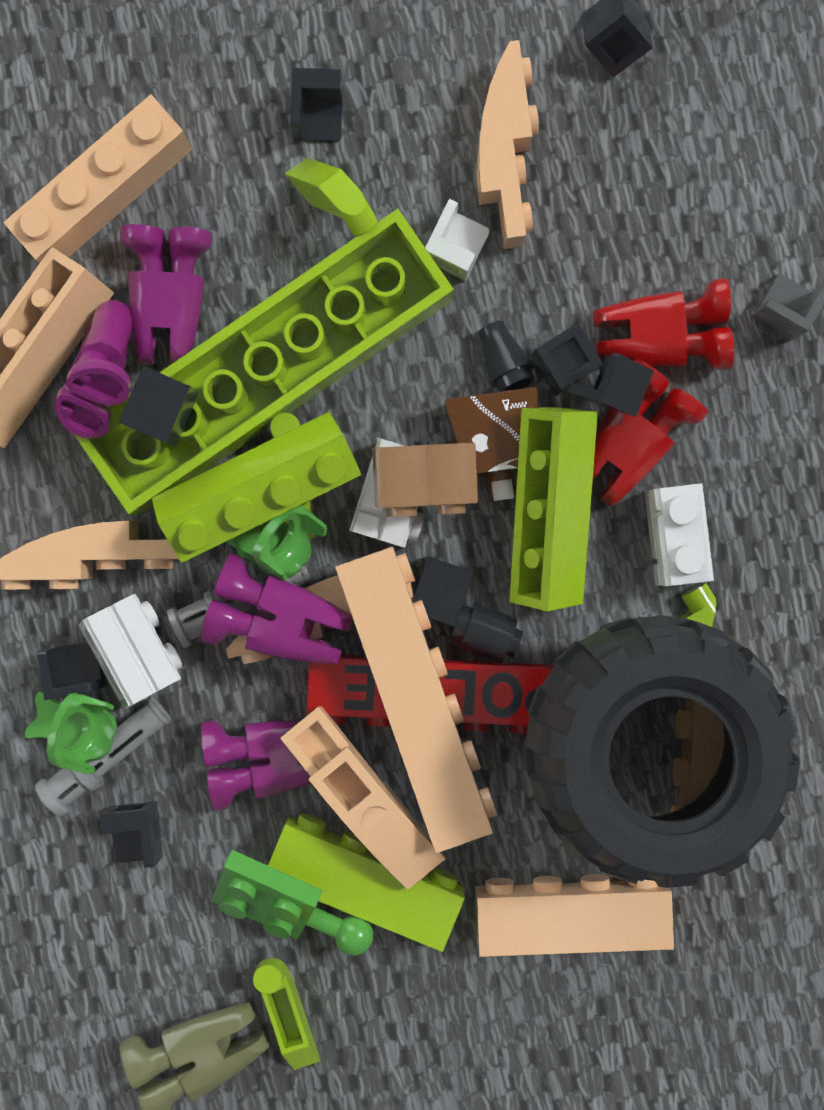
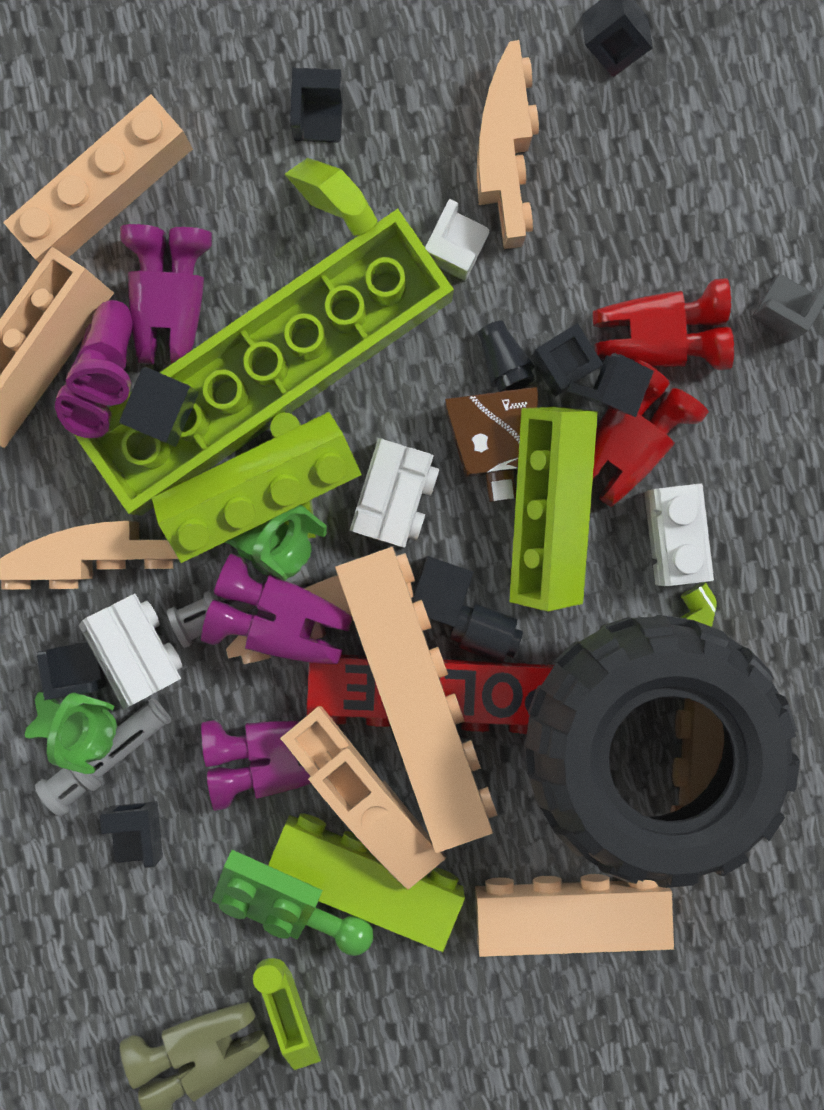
medium nougat brick [372,443,478,517] -> none

